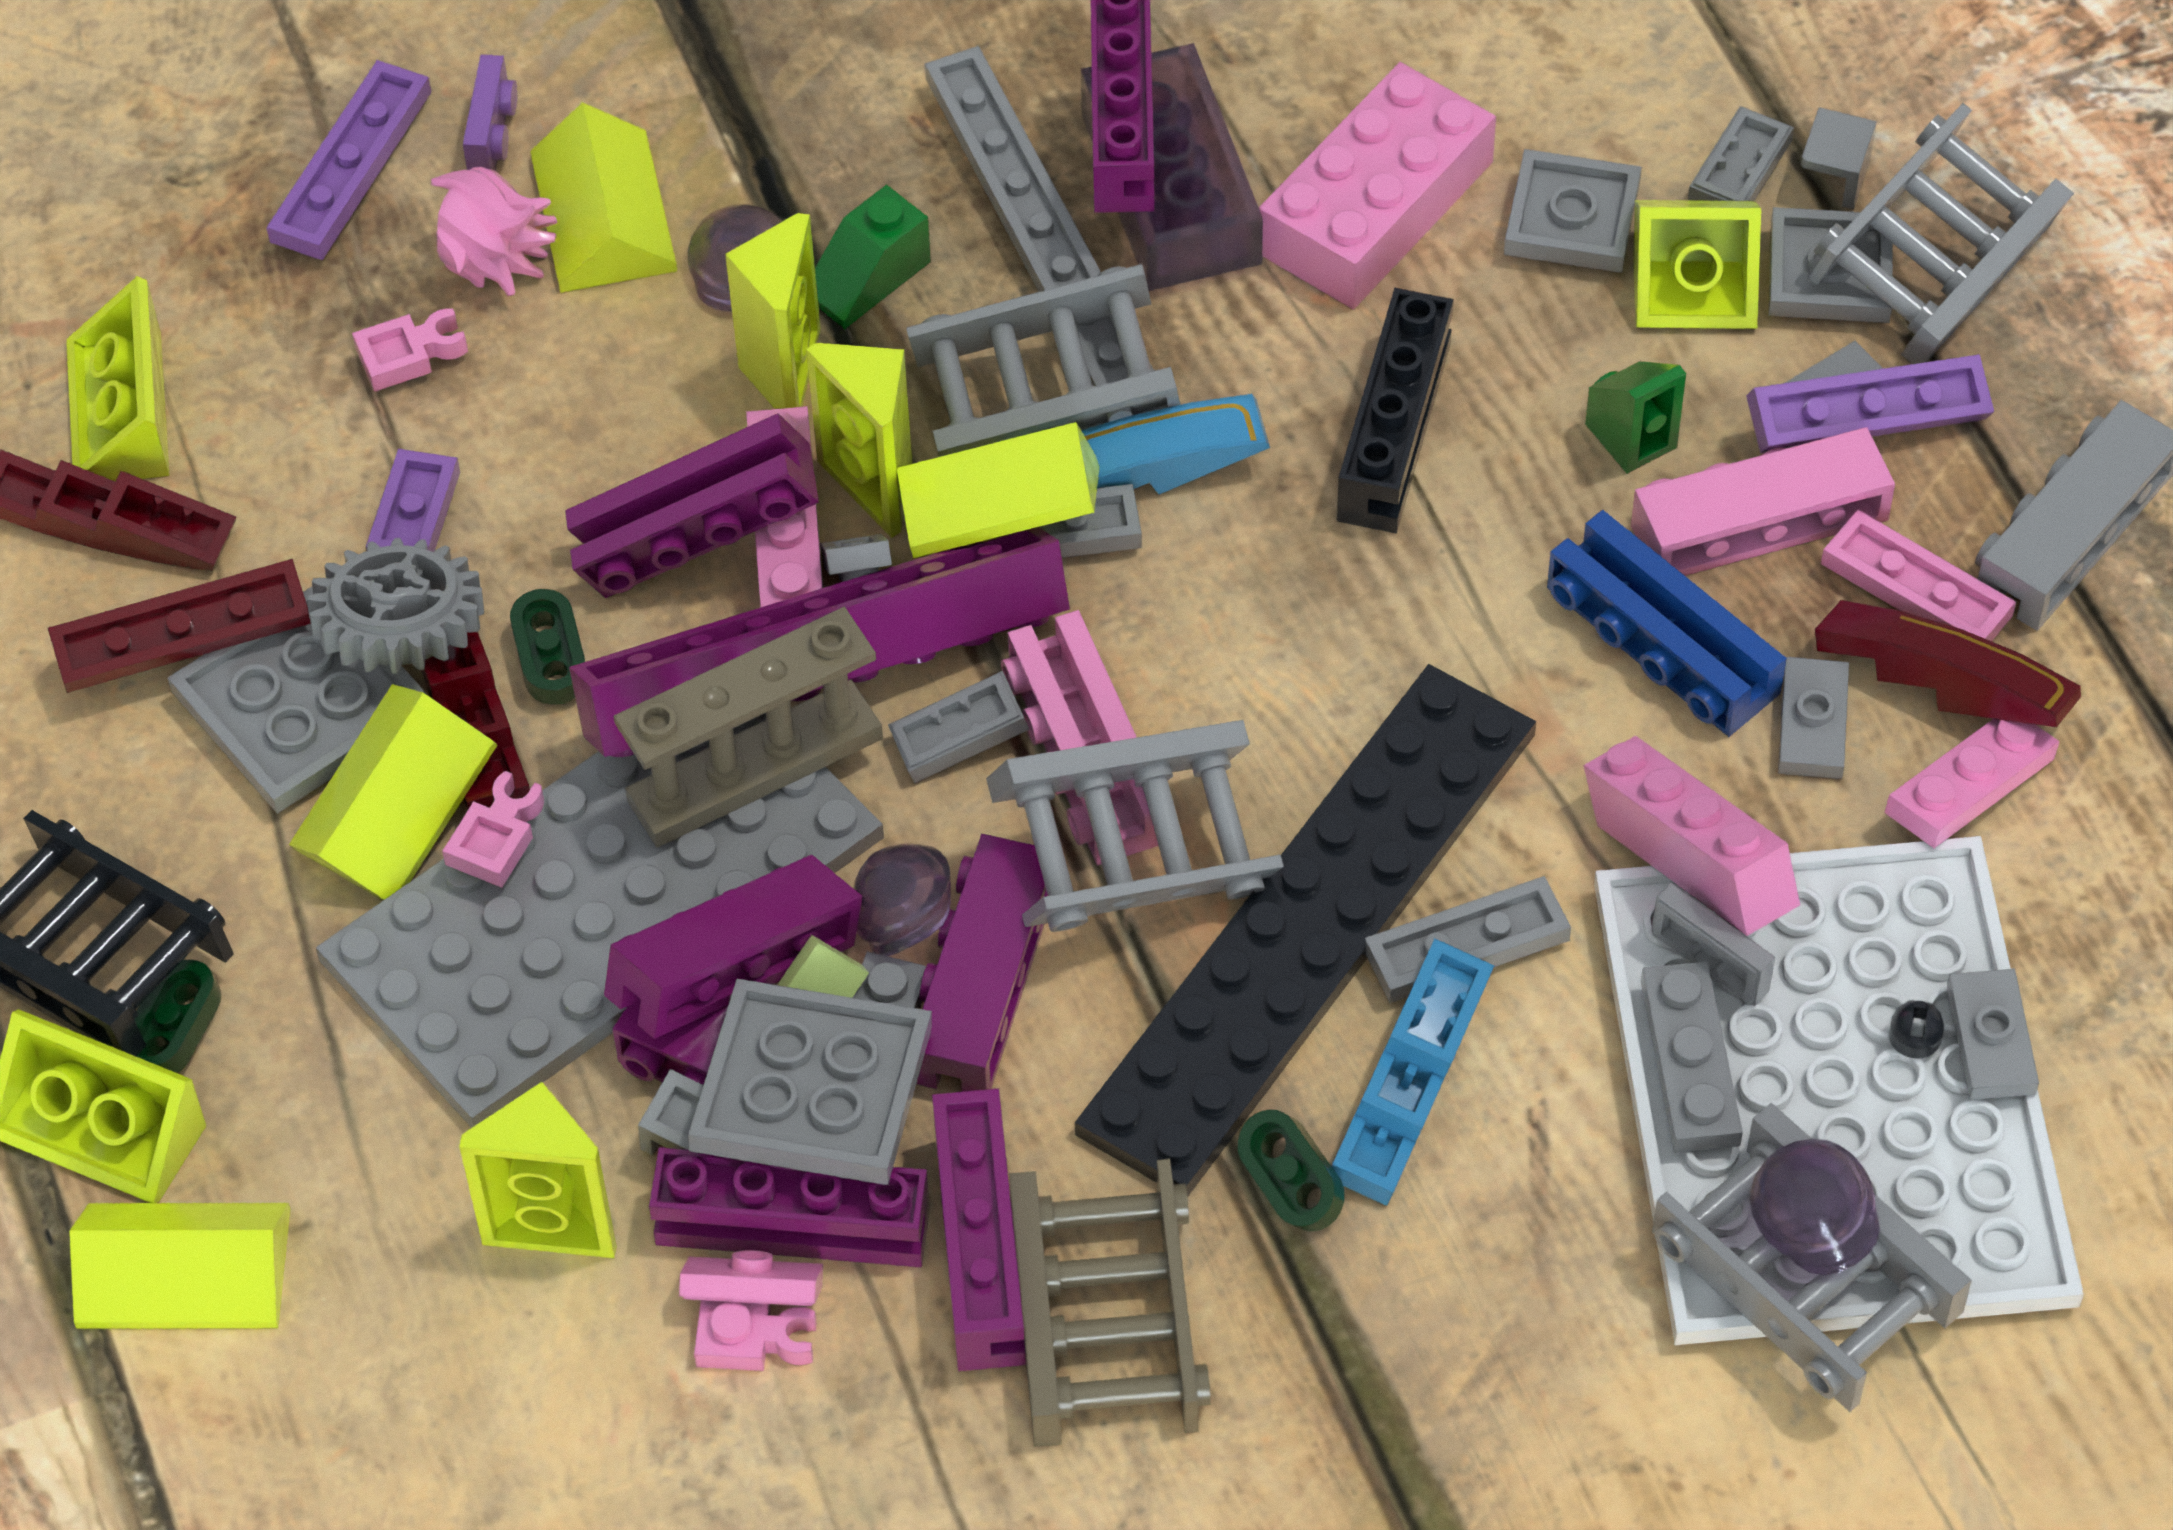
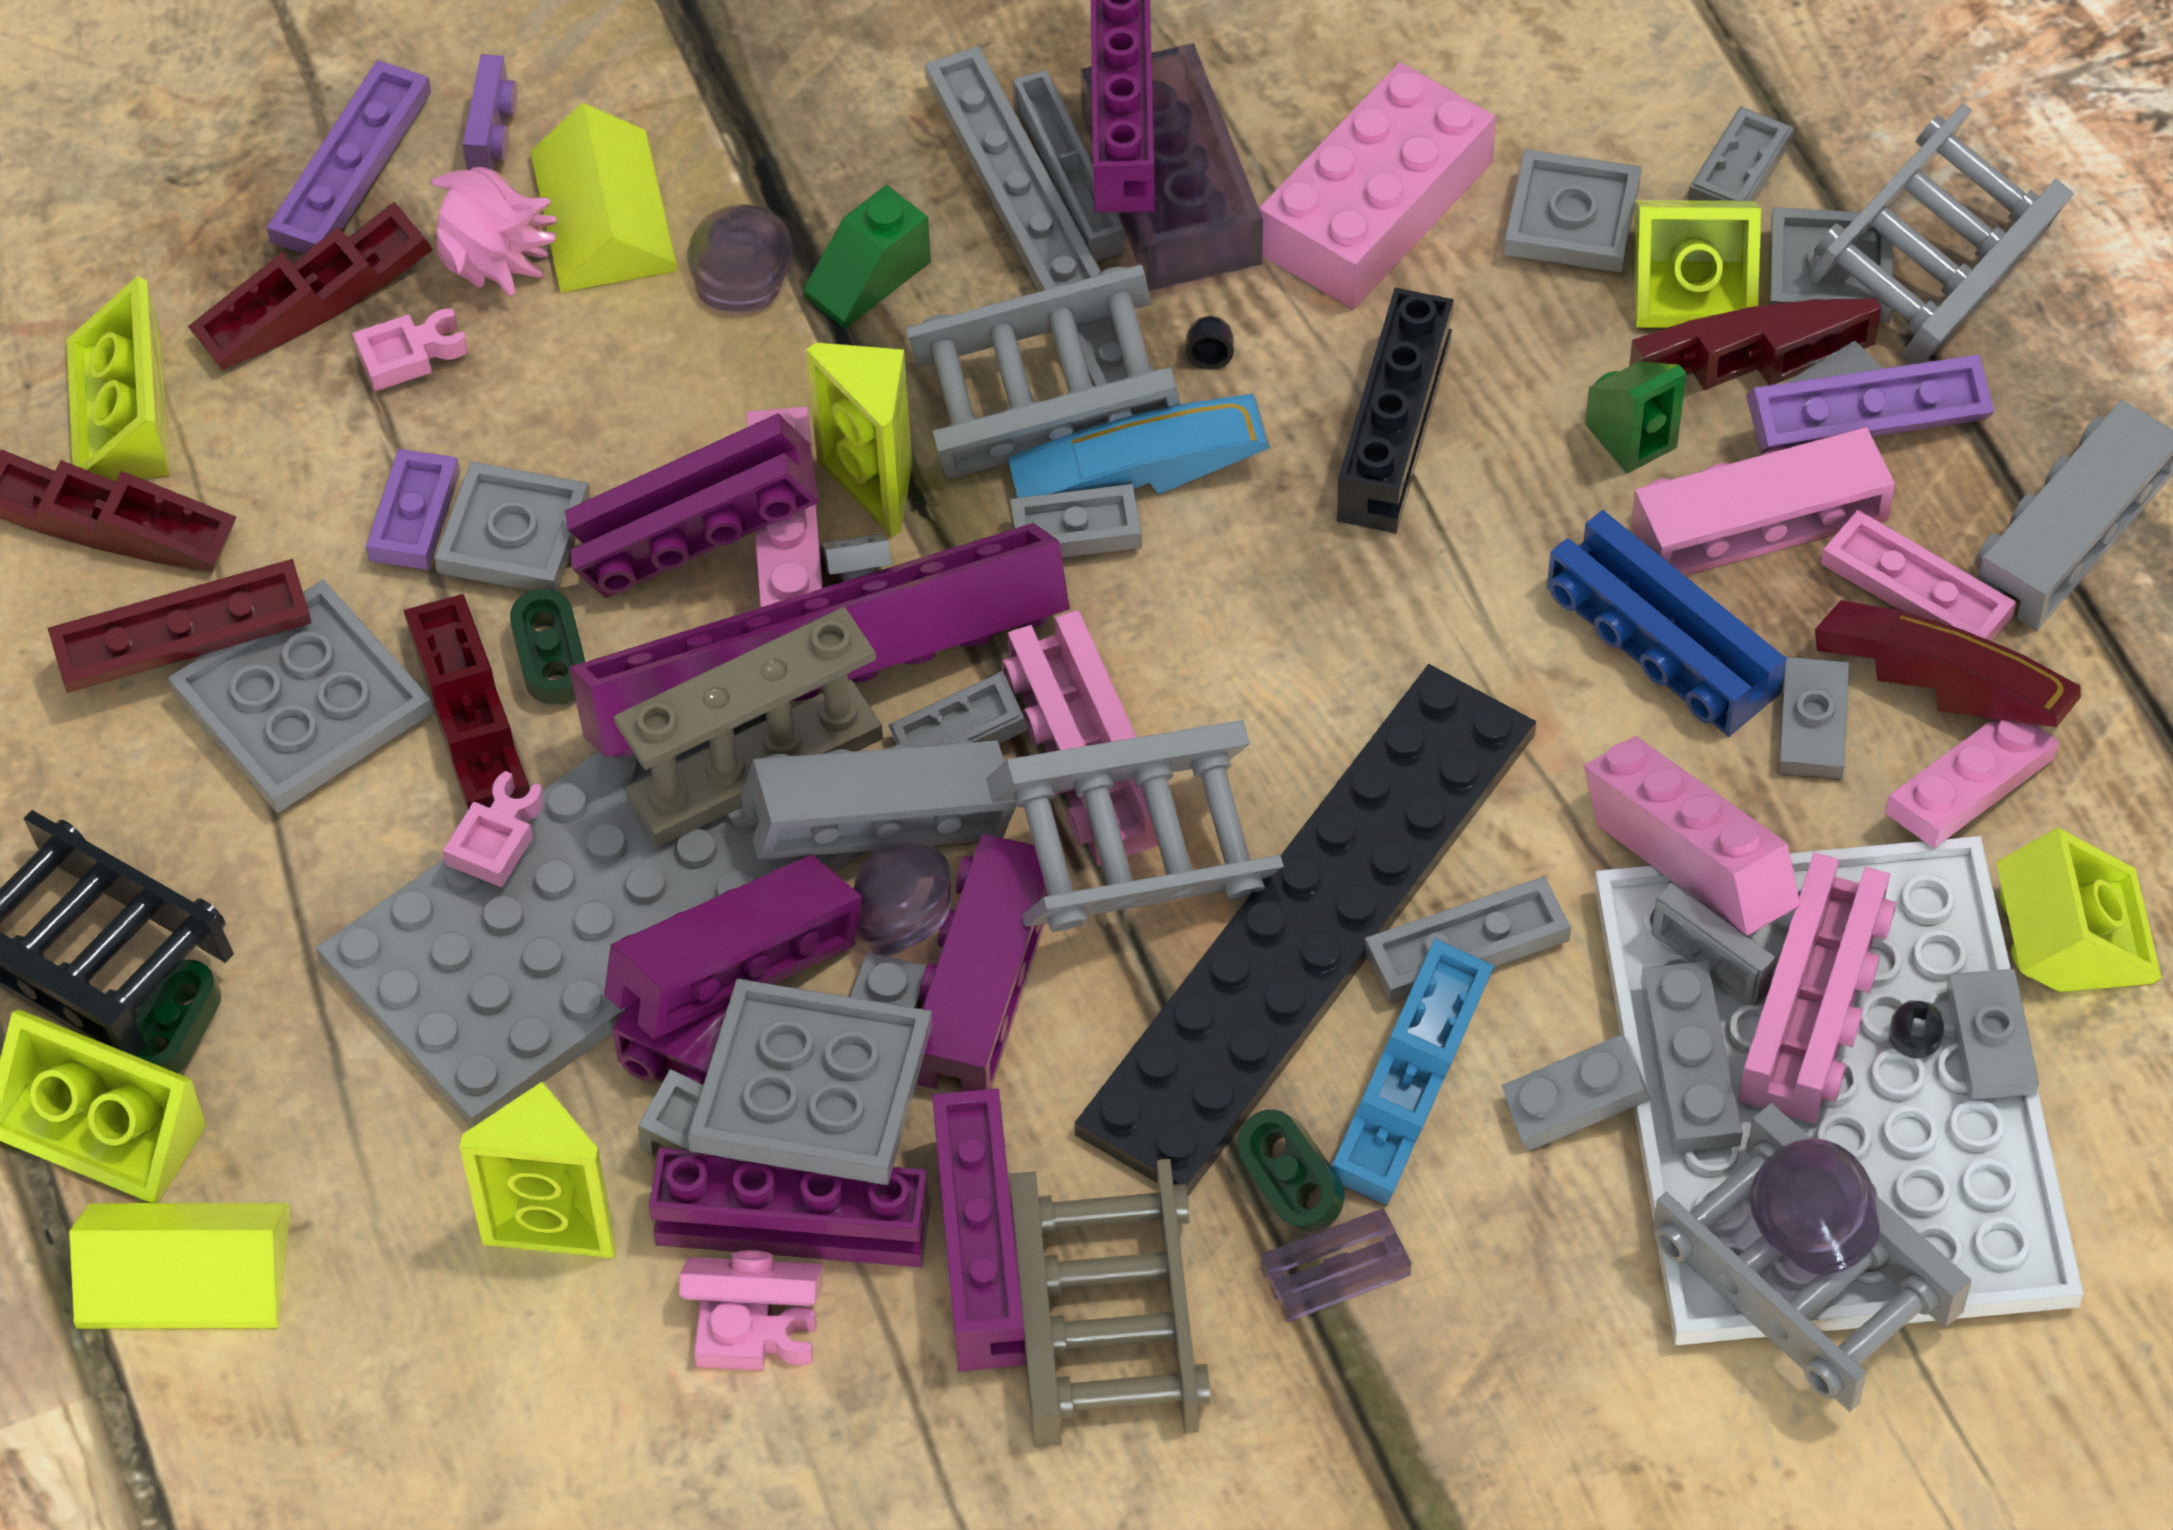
neon yellow slope [289,684,497,900] -> none
light grey gear [307,538,484,674] -> none
neon yellow slope [725,213,821,409] -> none
yellowish green tile [777,935,869,998] -> none
neon yellow slope [897,422,1100,558] -> none
light grey panel [1801,107,1877,209] -> none
none -> dark red slope [188,202,433,370]
none -> light grey plate [434,461,591,591]
none -> light grey brick [740,740,1017,860]
none -> light grey piece [1012,70,1125,262]
none -> black hinge [1185,315,1234,370]
none -> clear purple tile [1260,1208,1412,1322]
none -> light grey plate [1501,1034,1651,1151]
none -> dark red slope [1629,298,1882,390]
none -> bright pink brick [1738,852,1897,1124]
none -> neon yellow slope [1996,827,2162,992]

